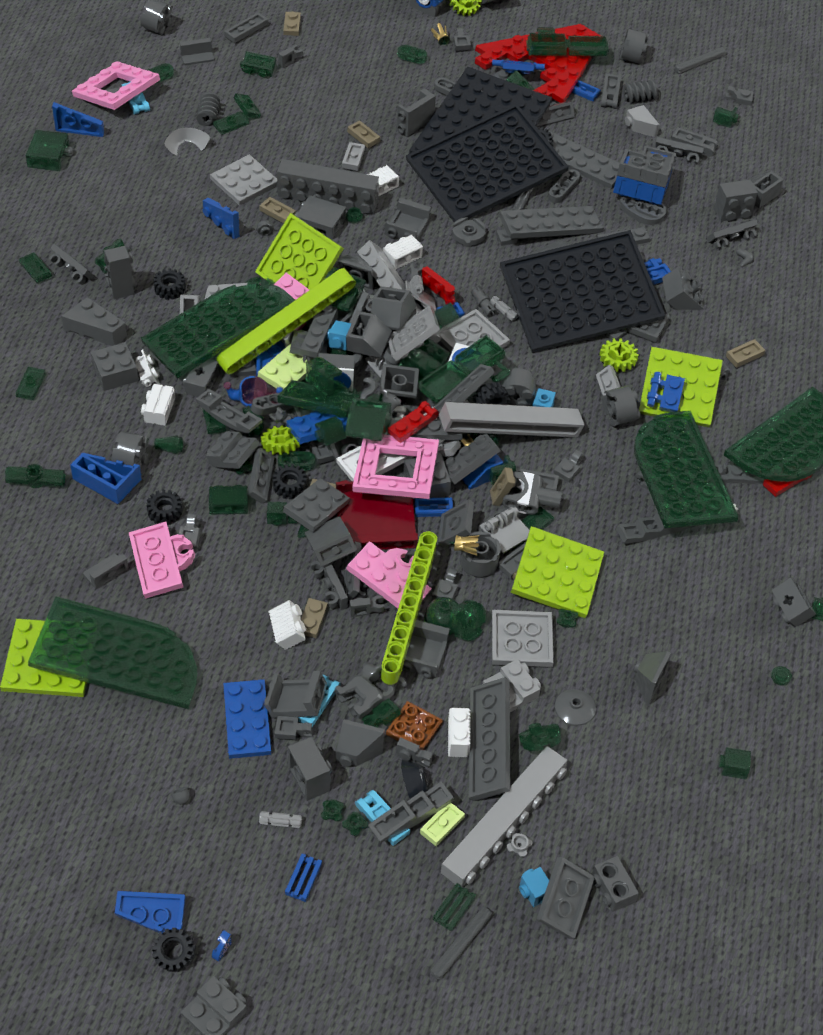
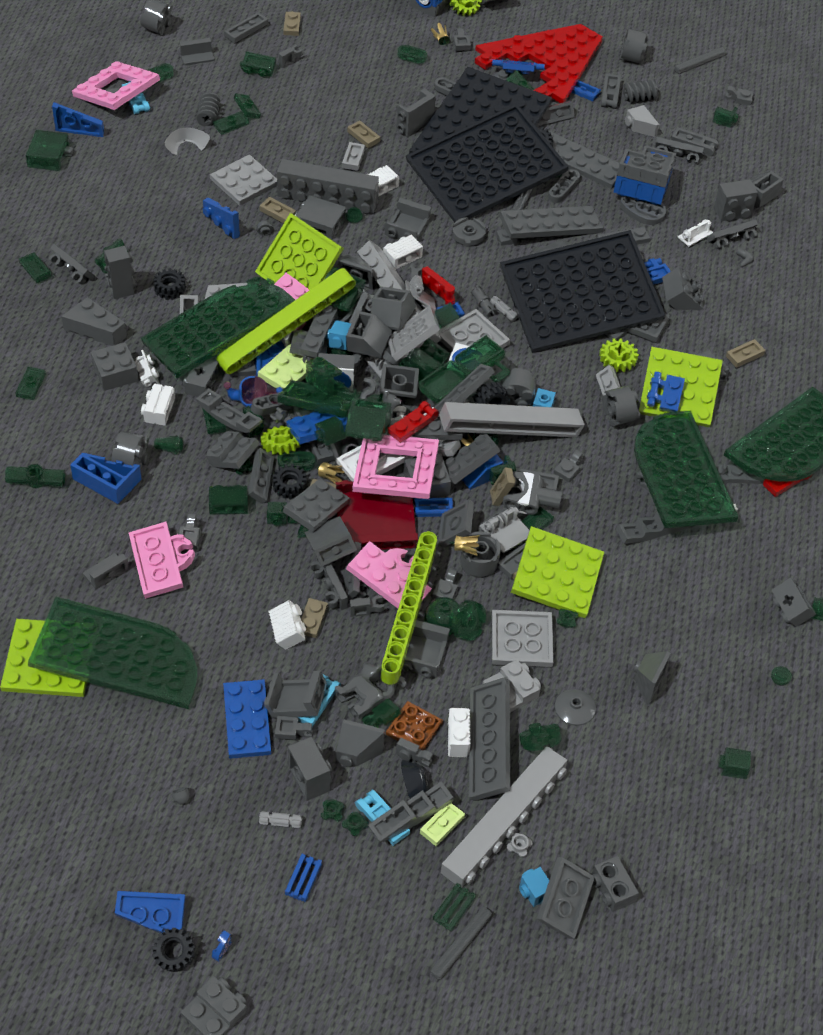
black tyre [147,489,182,525] -> none
clear green piece [526,27,609,56] -> none
none -> pearl gold piece [317,462,345,484]
none -> white hinge [678,219,713,247]

